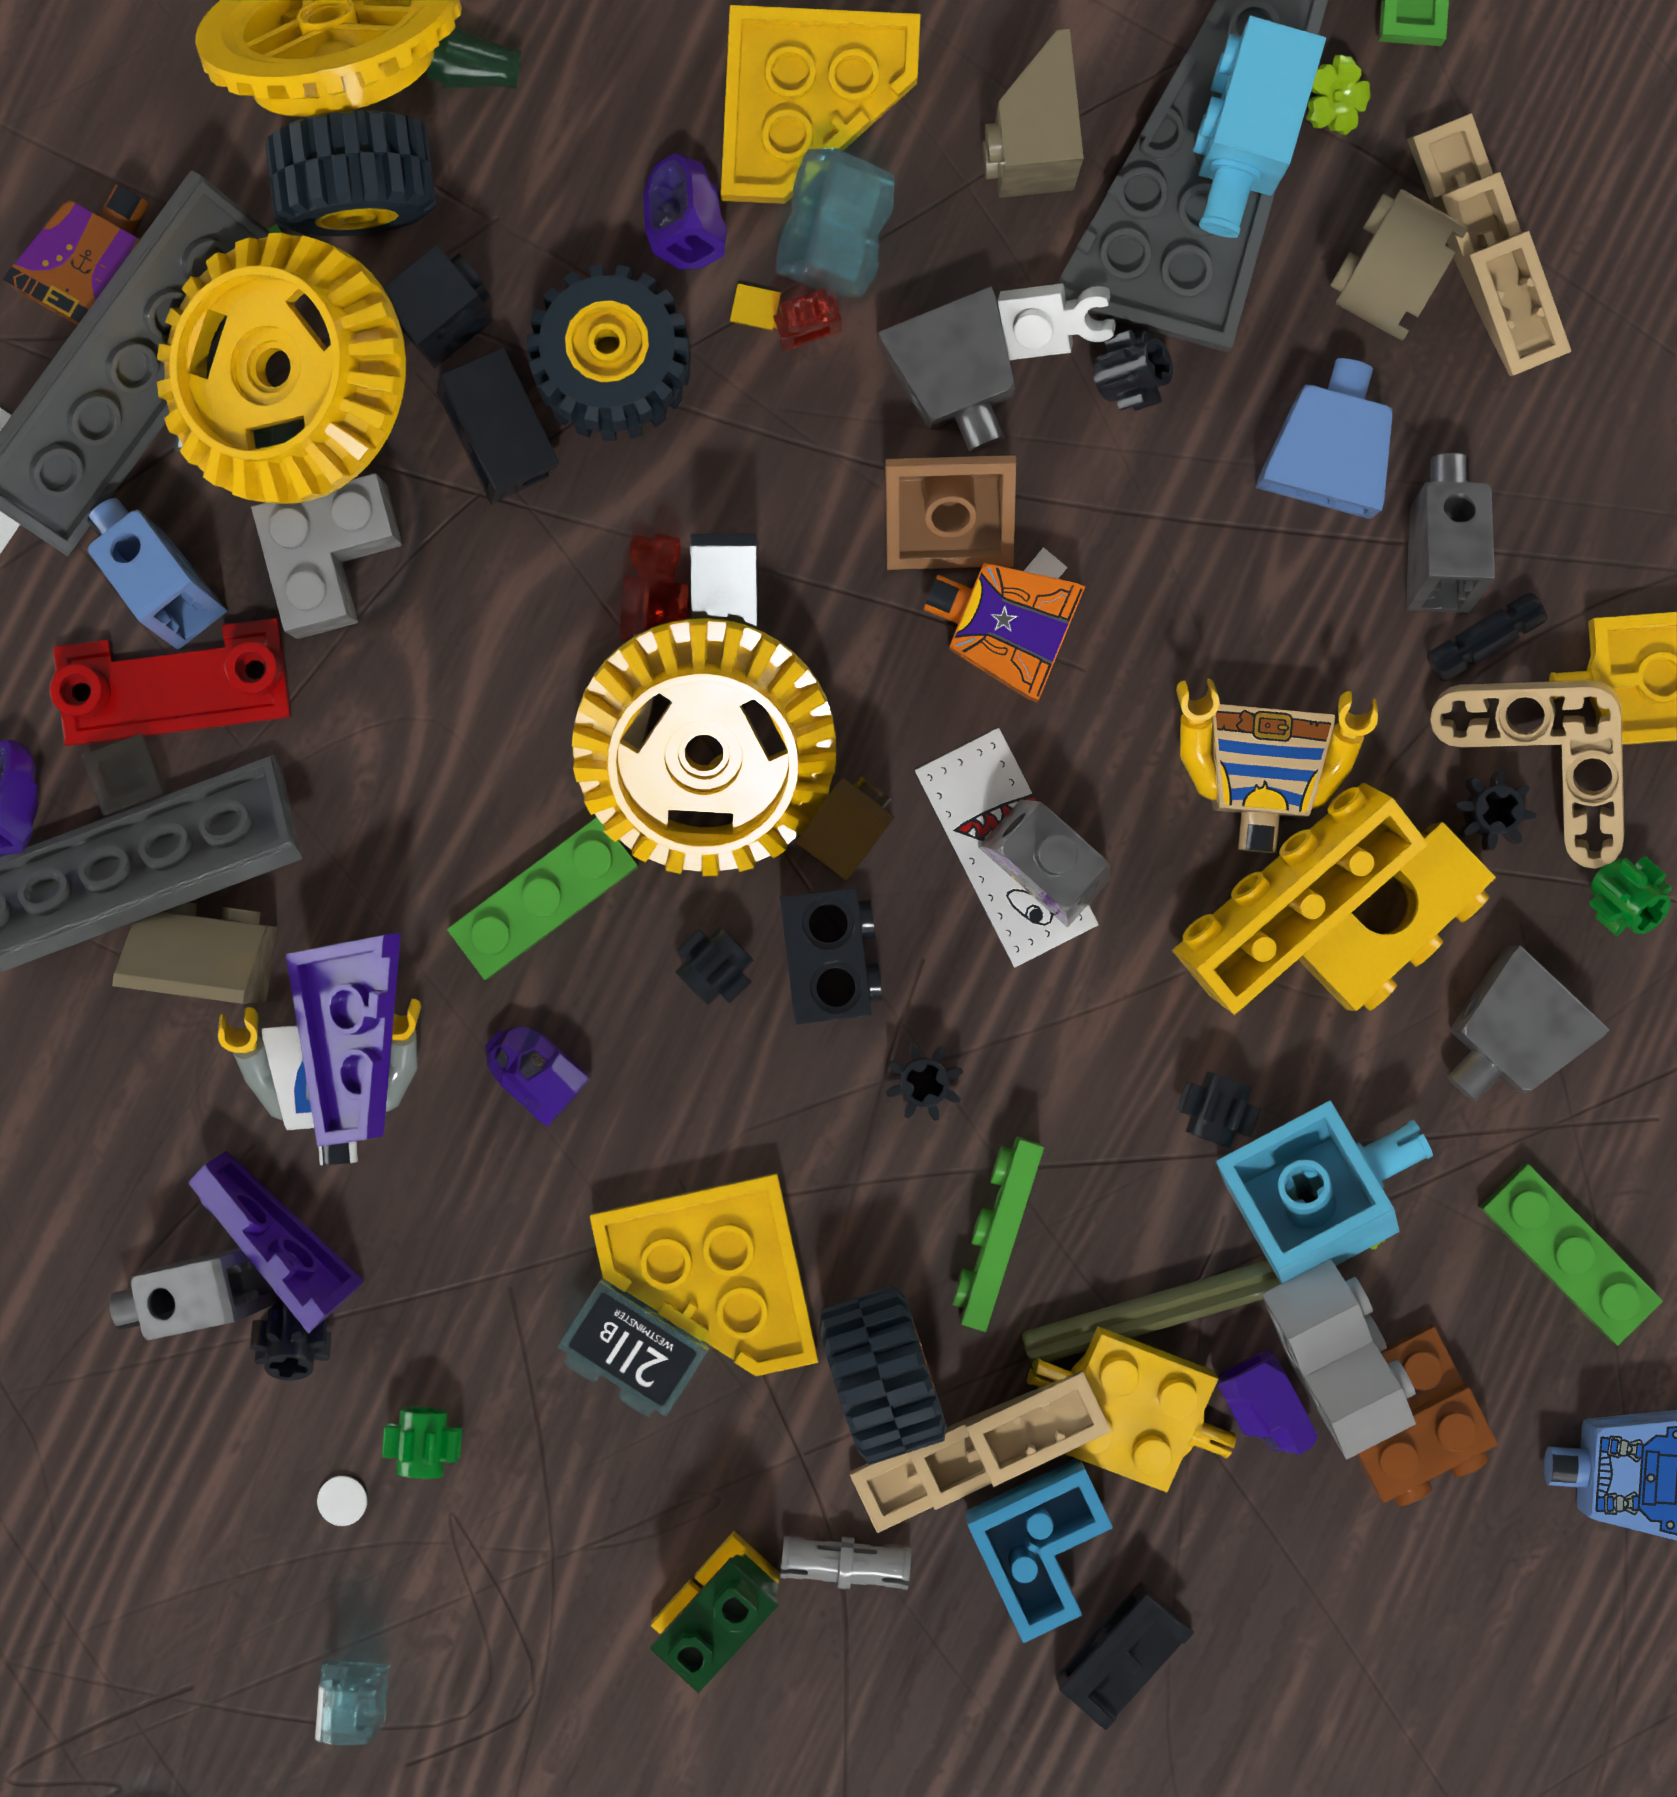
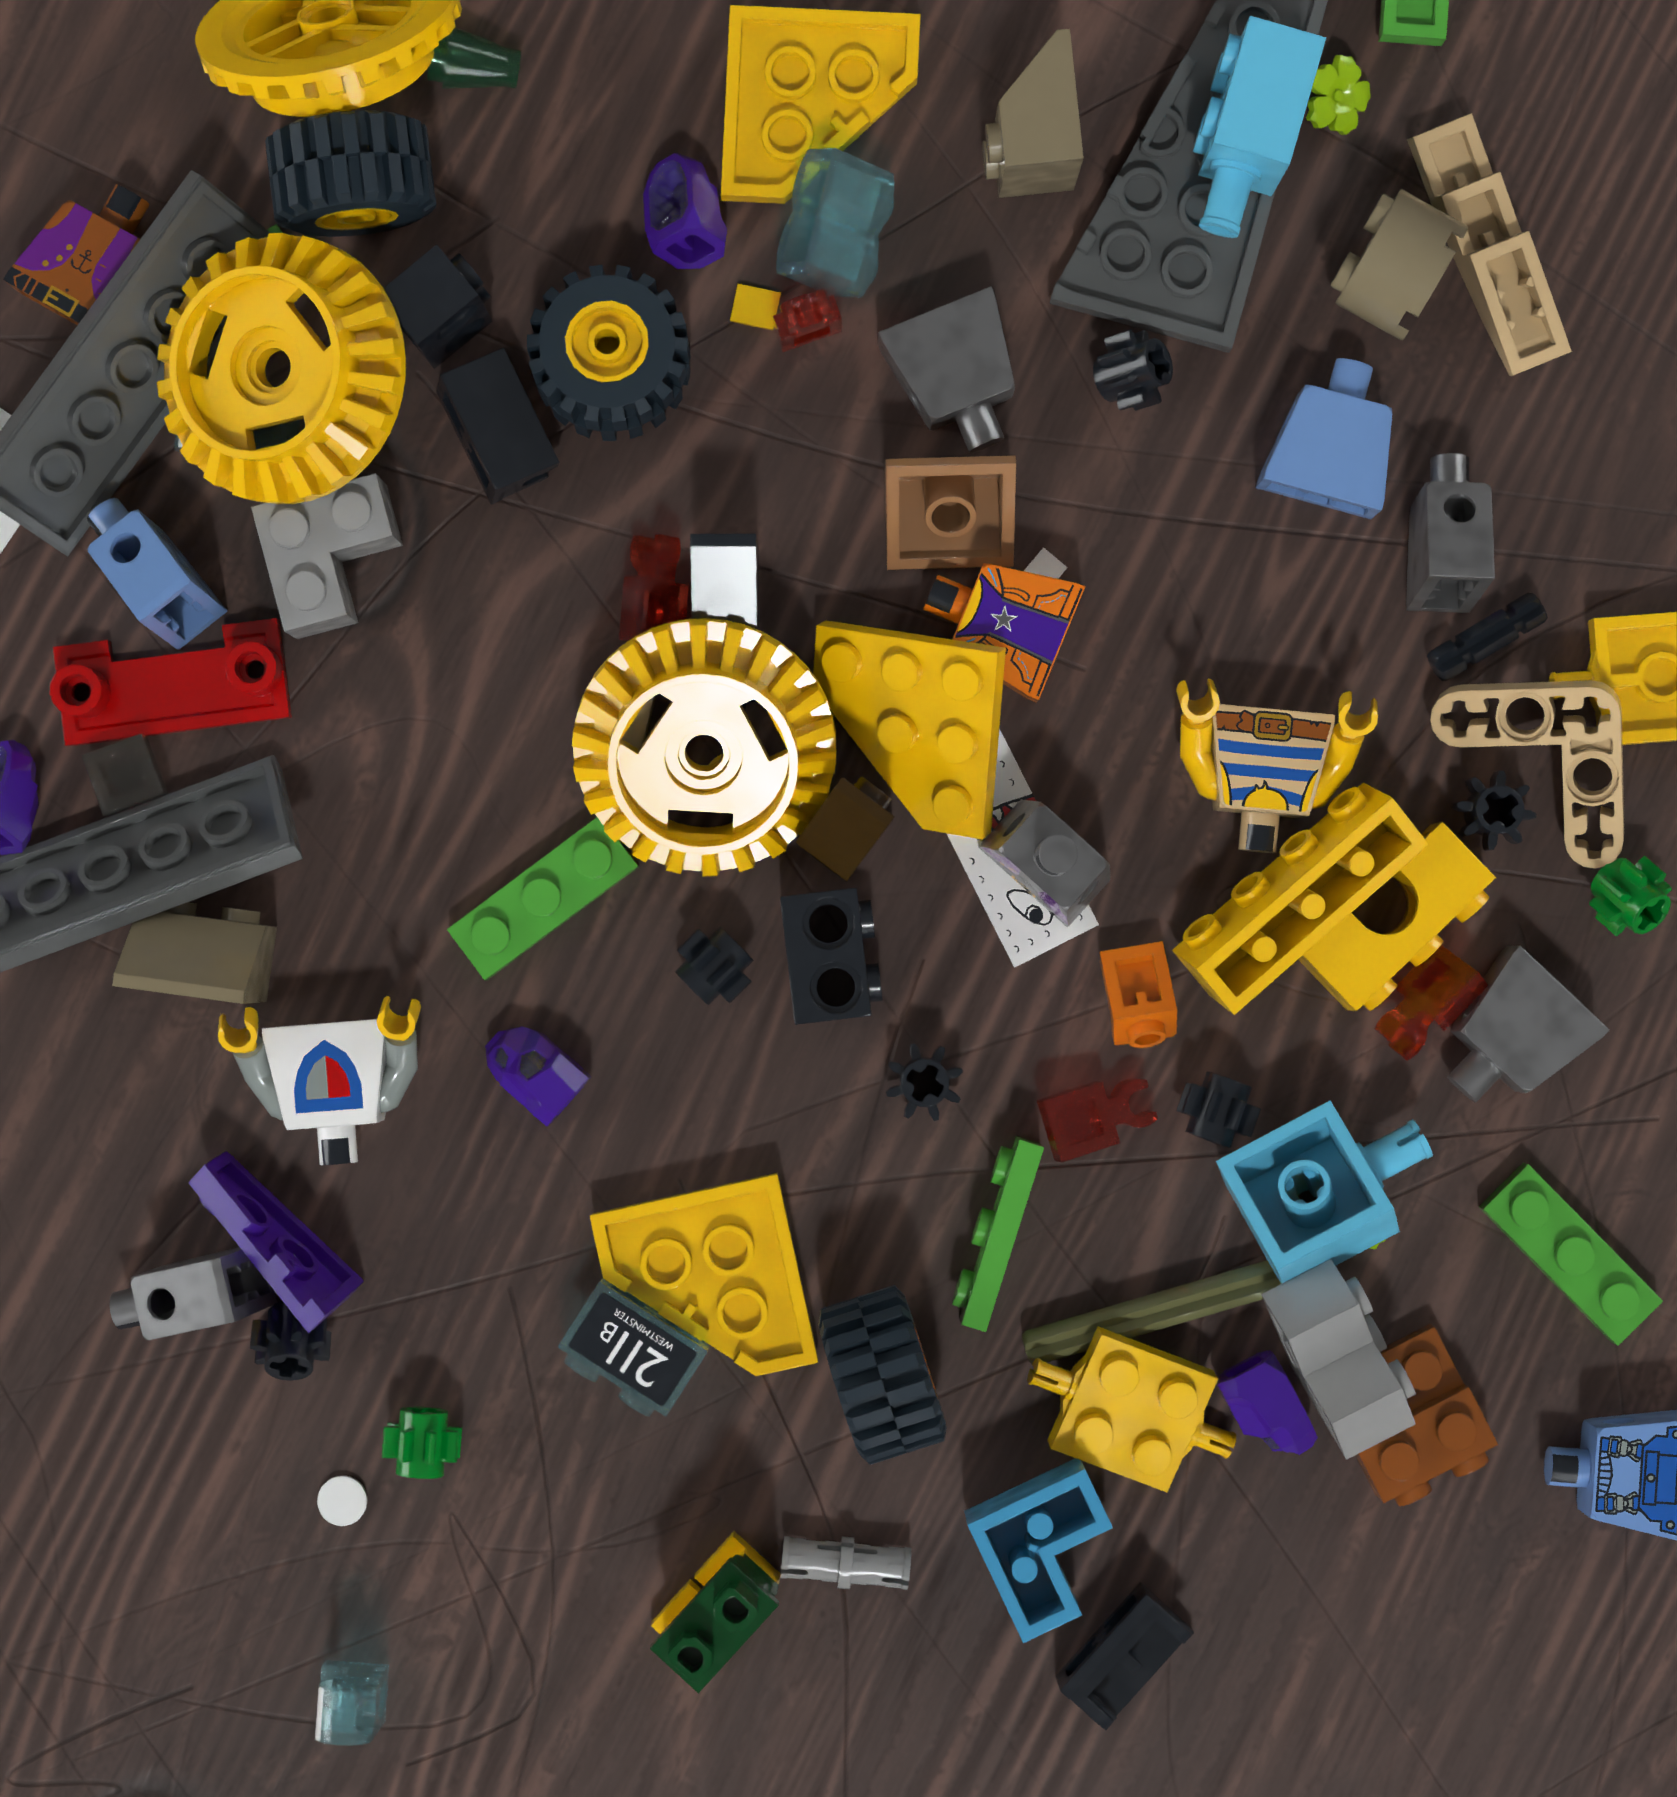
wing [286,933,401,1147] -> none
tan slope [850,1371,1111,1533] -> none
white plate [998,283,1115,360] -> none
none -> yellow plate [813,620,1006,840]
none -> clear red plate [1037,1078,1158,1163]
none -> orange bracket [1100,941,1177,1048]
none -> clear red plate [1374,945,1488,1061]

